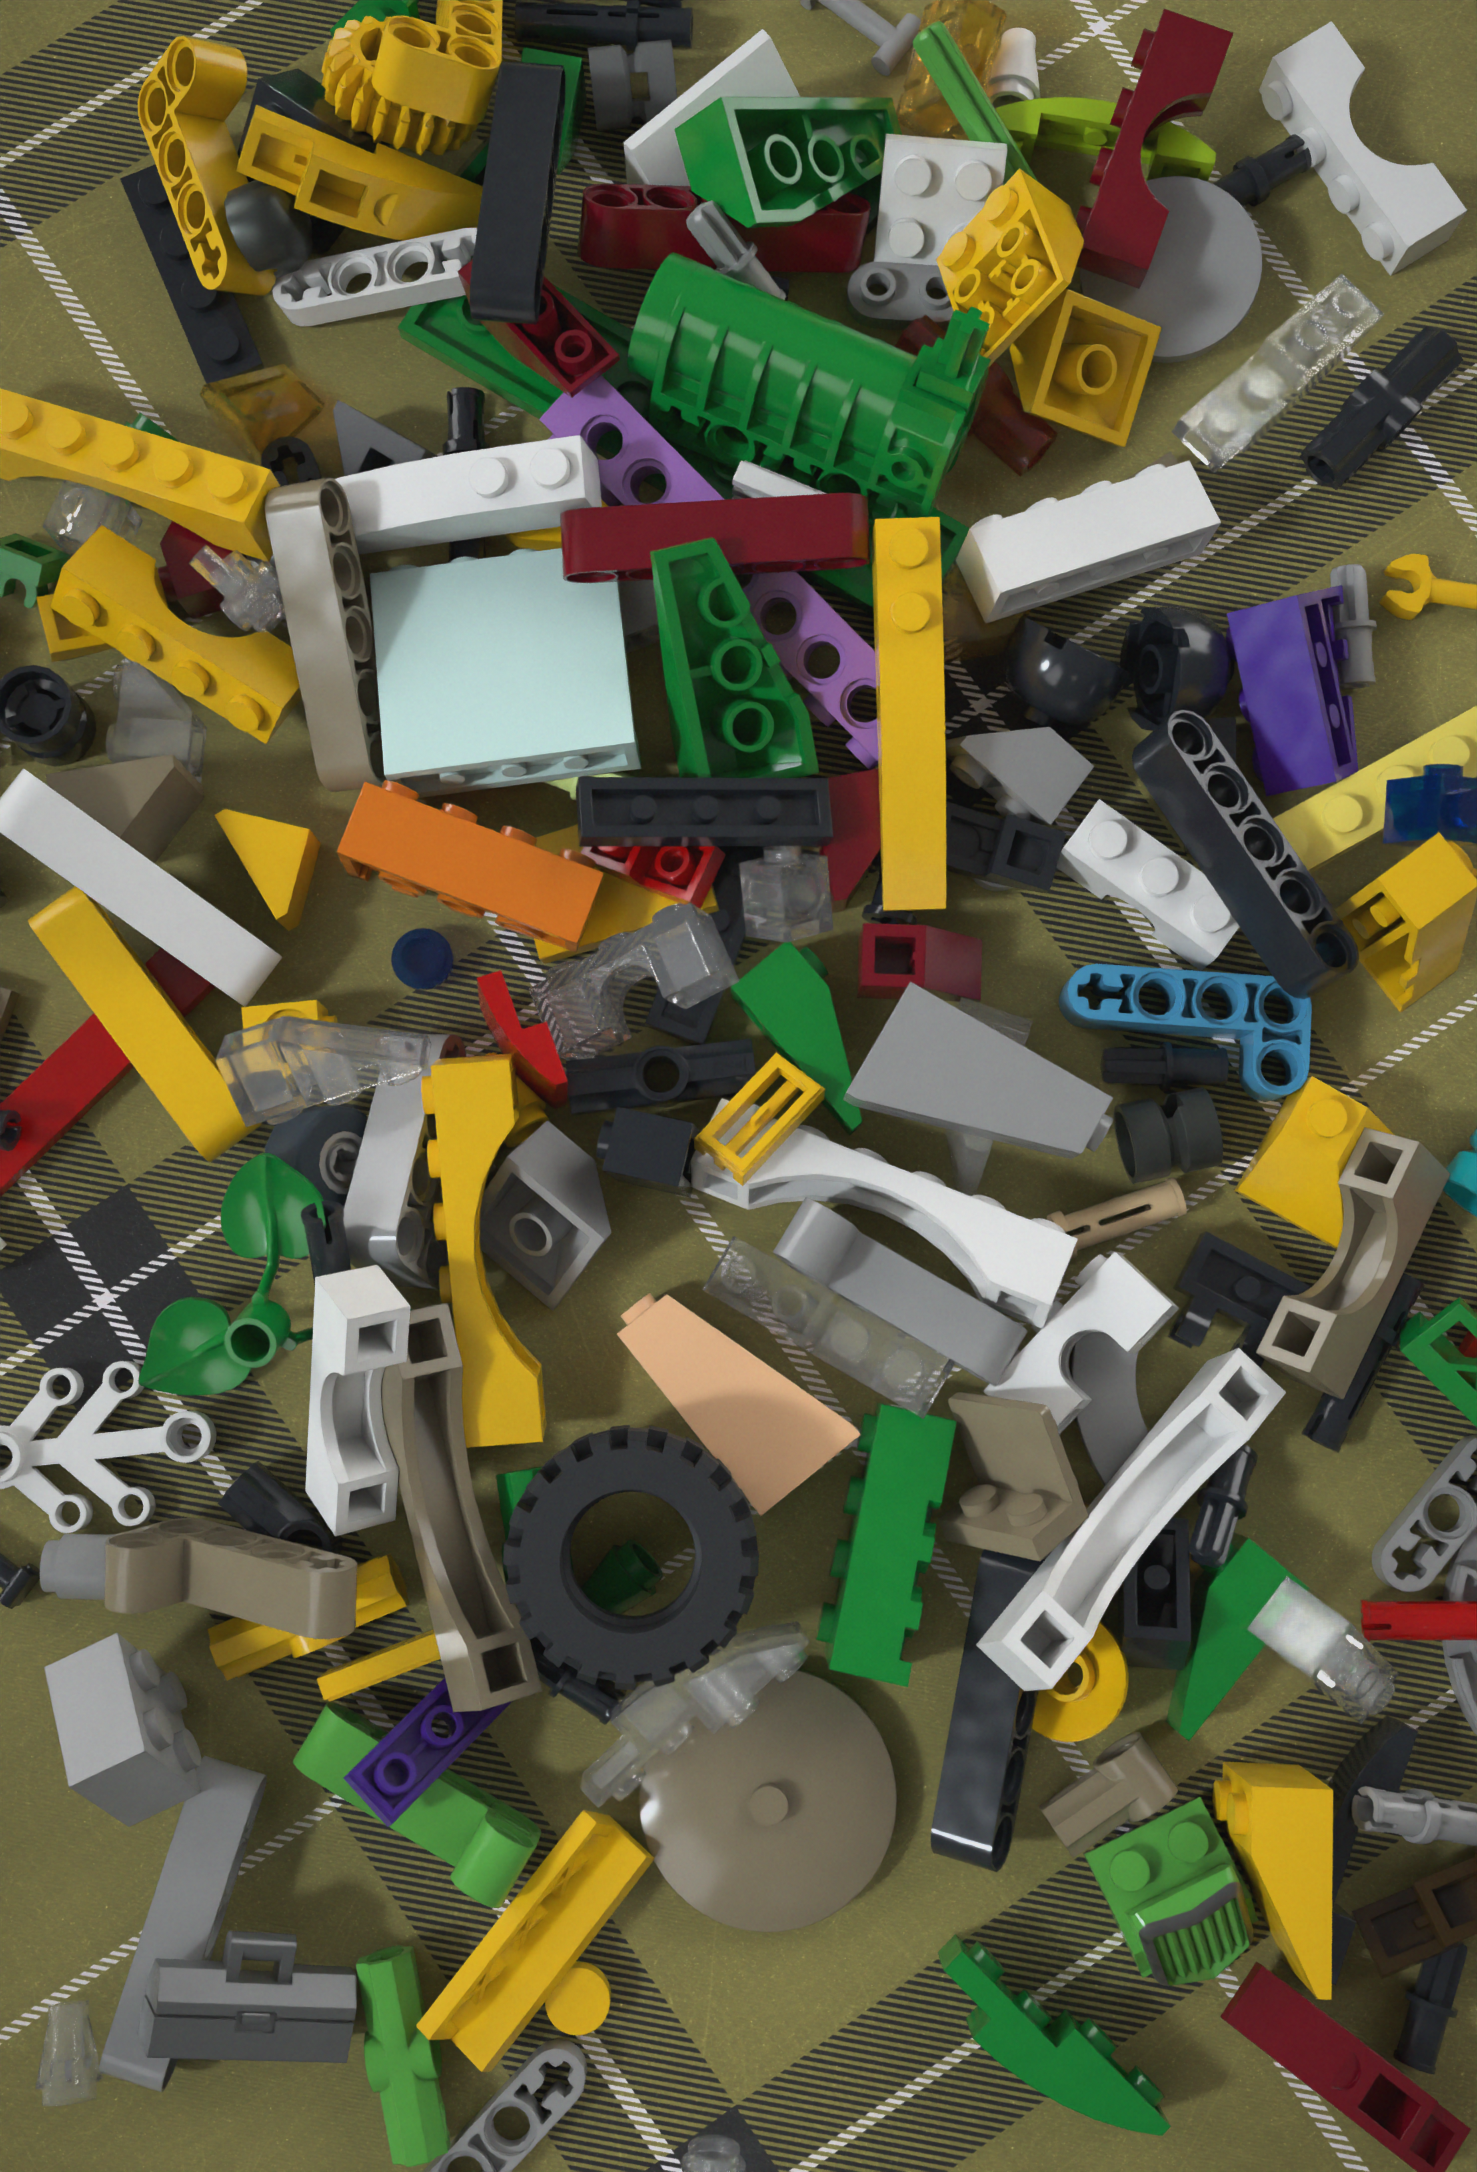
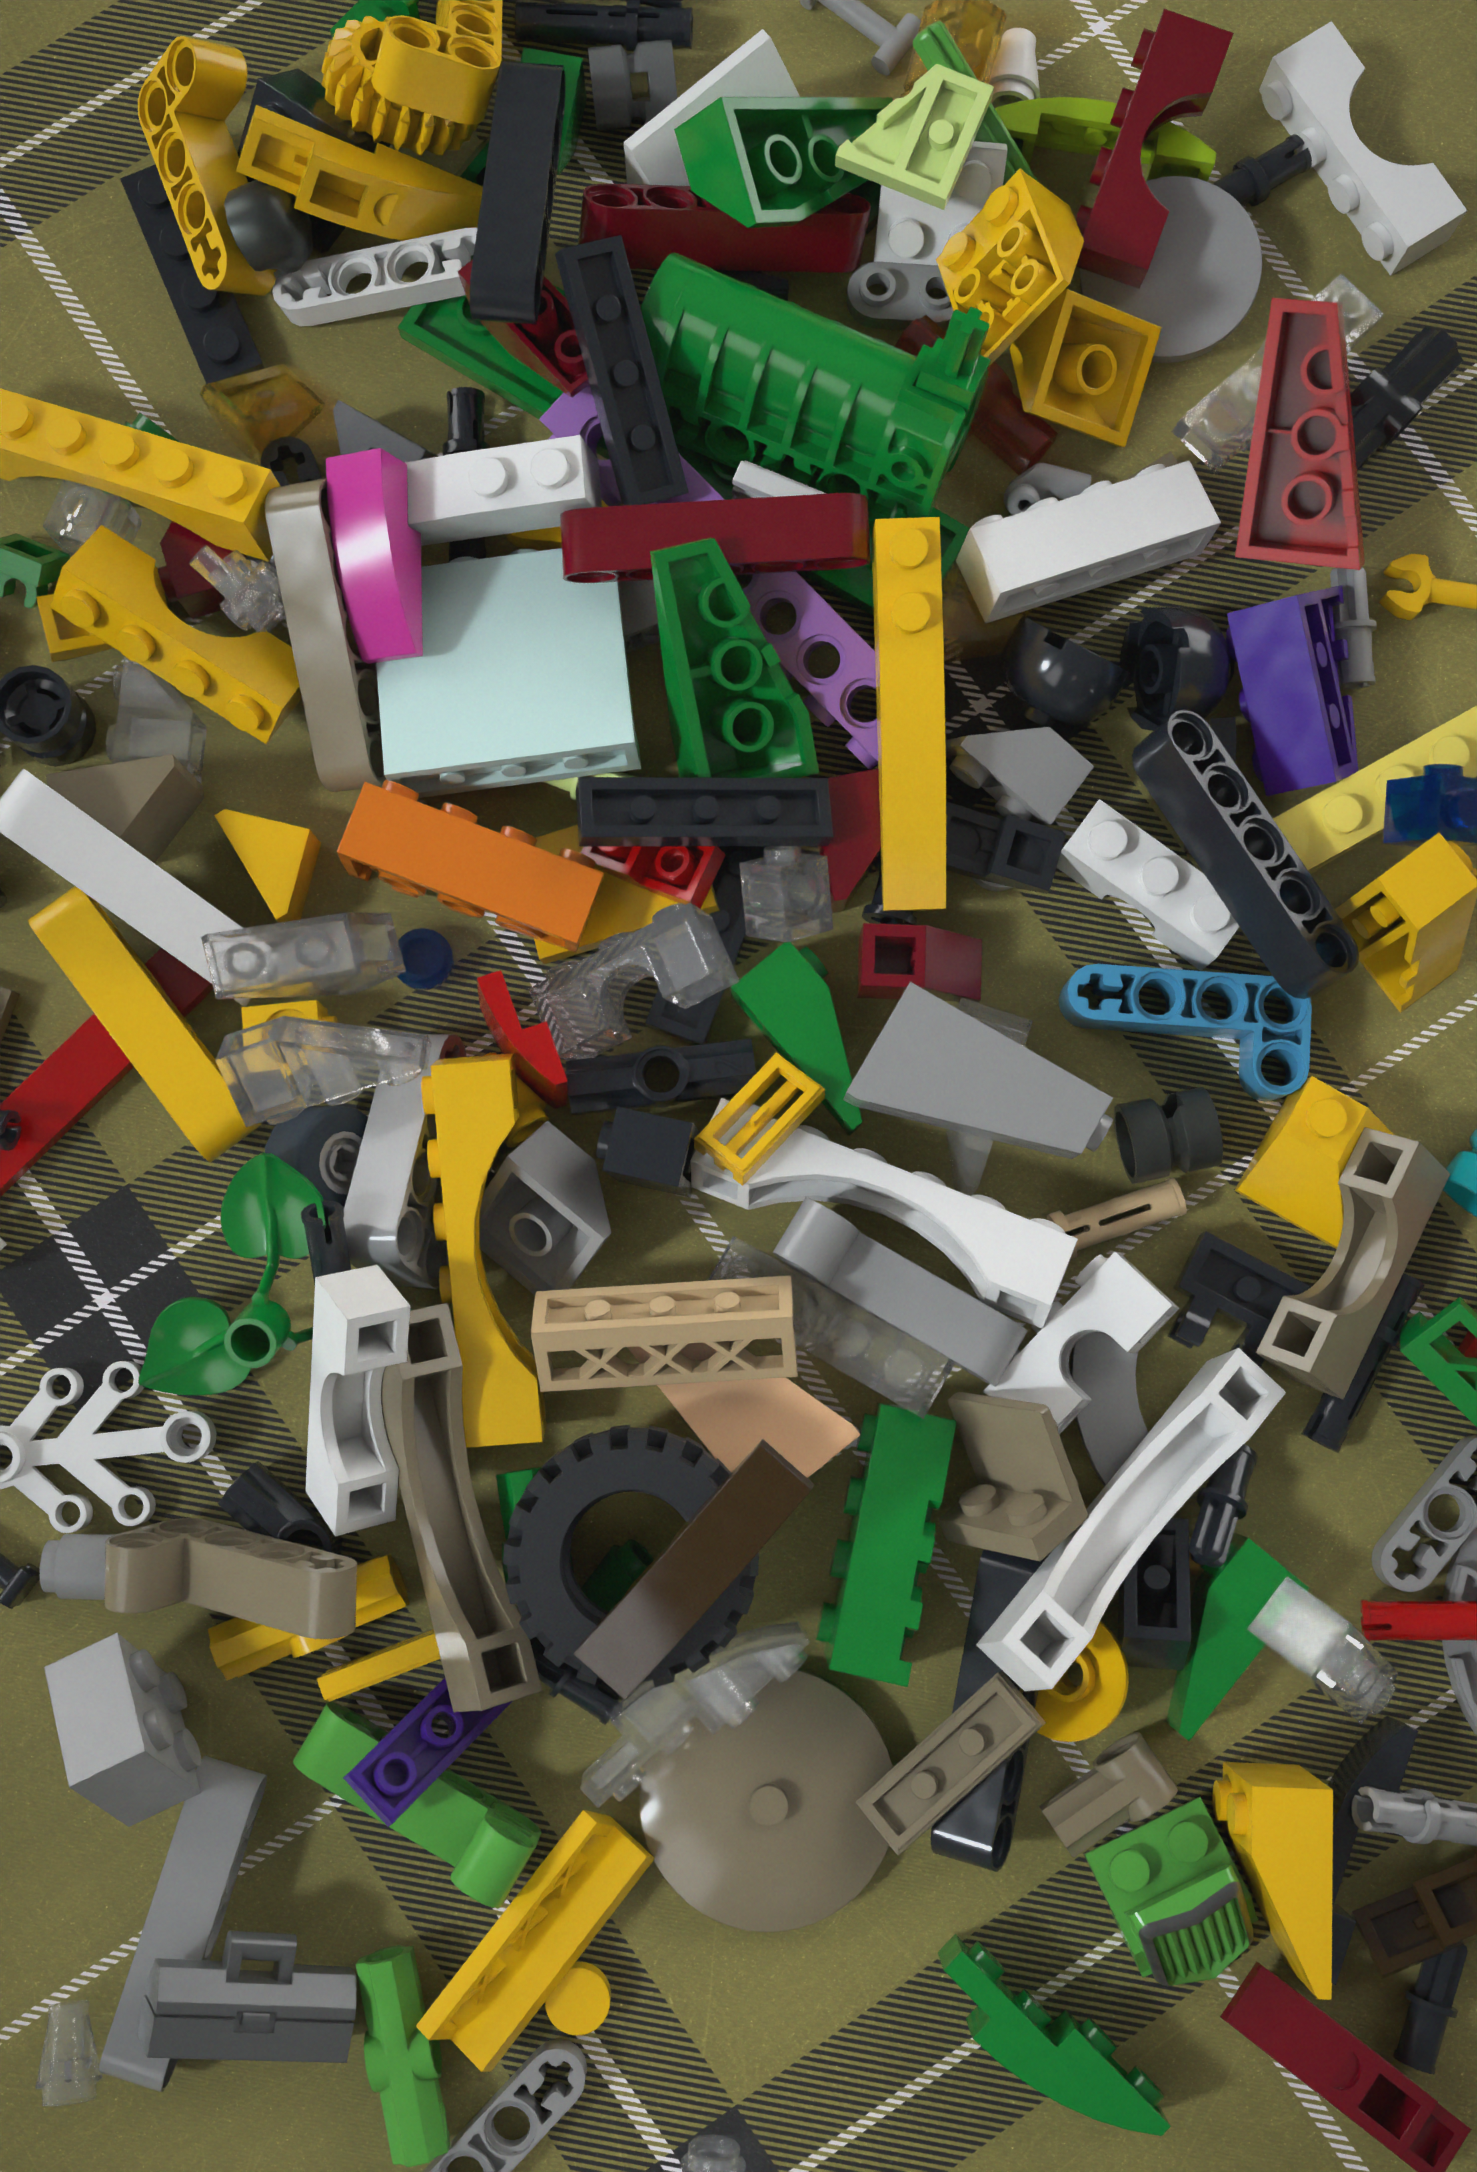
light grey axle [686,200,786,300] -> none
black axle [1100,1042,1229,1091] -> none
none -> clear slope [201,912,406,999]
none -> dark pink slope [326,448,423,664]
none -> tan fence [531,1275,798,1392]
none -> black plate [555,235,689,506]
none -> dark brown slope [574,1439,814,1700]
none -> yellowish green wing [835,64,994,210]
none -> dark tan tile [856,1671,1046,1855]
none -> light grey arm [1004,463,1091,515]
none -> wedge [1235,298,1365,570]

